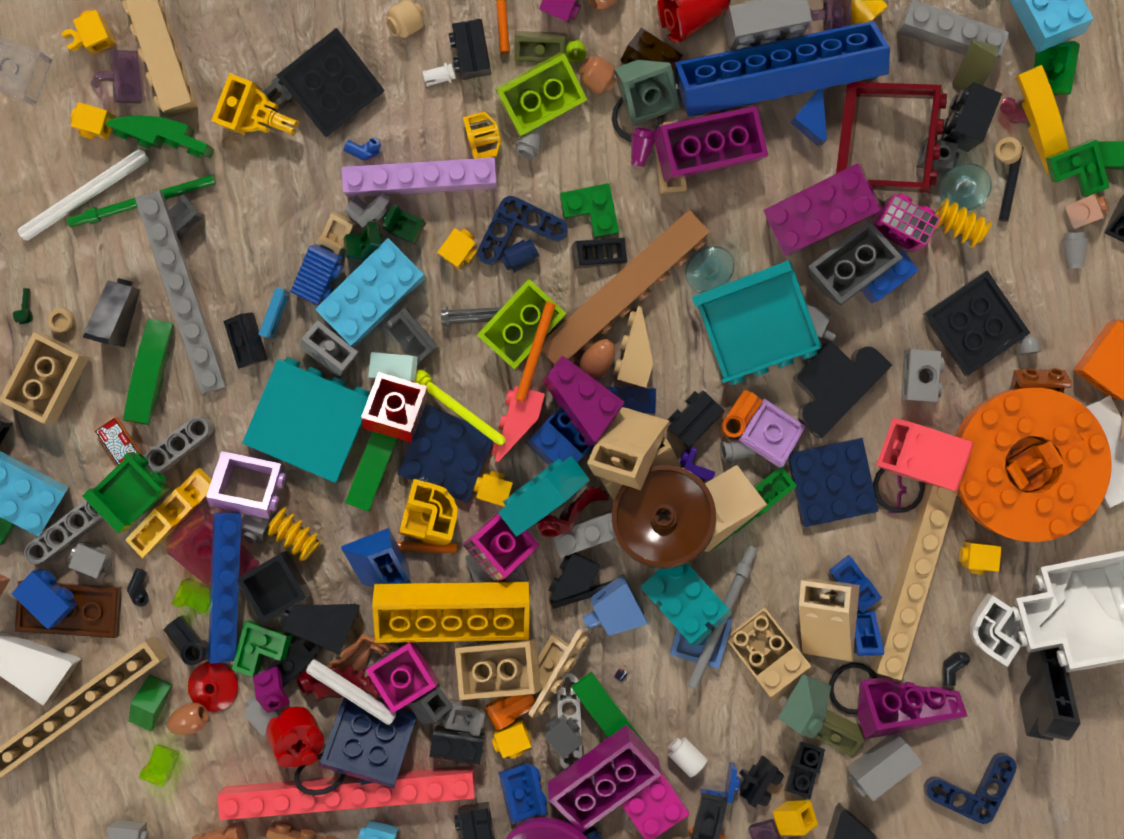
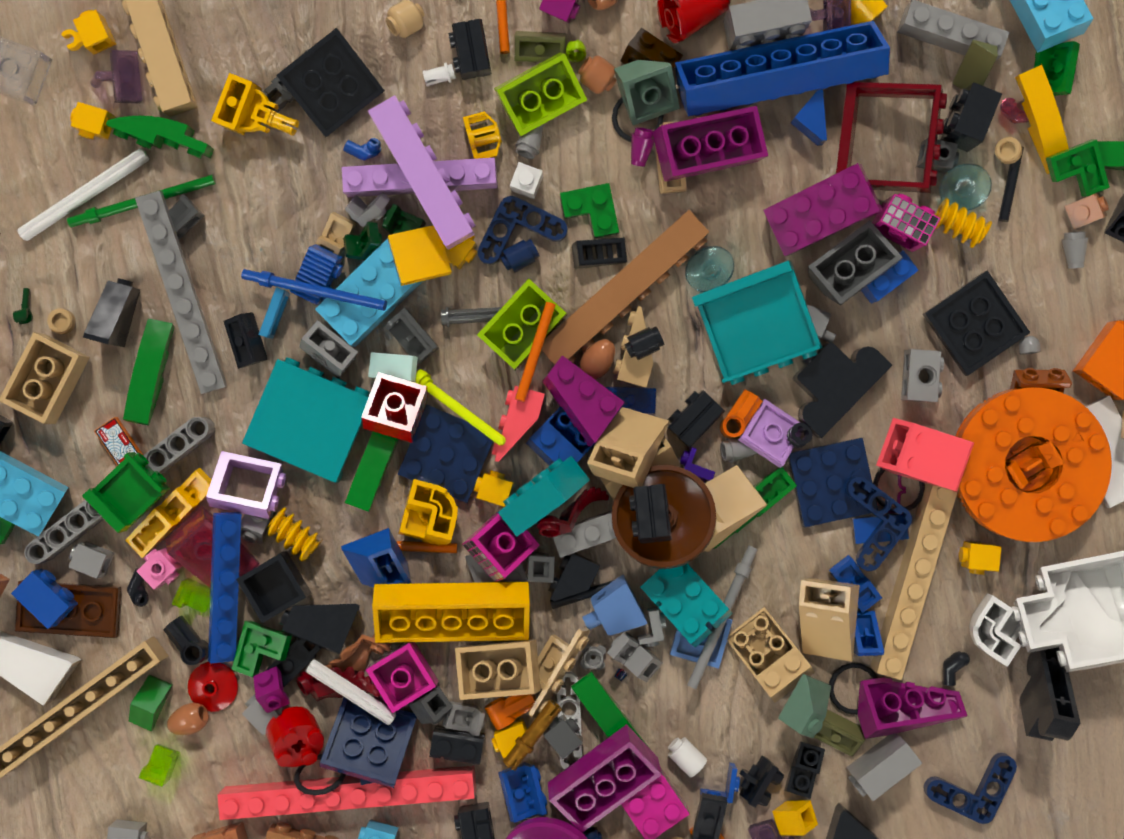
none -> bright pink brick [137,548,183,590]
none -> blue bar [241,269,387,311]
none -> lavender brick [368,95,476,250]
none -> yellow tile [387,225,452,286]
none -> pearl gold pin [503,699,562,771]
none -> white brick [510,162,543,199]
none -> dark grey brick [528,552,555,583]
none -> light grey plate [580,644,606,670]
none -> light grey brick [607,632,663,682]
none -> black brick [624,326,665,360]
none -> black brick [629,484,672,544]
none -> light grey bracket [637,607,667,647]
none -> black bush [786,423,813,448]
none -> dark blue beam [846,476,912,571]
none -> blue slope [853,513,909,544]

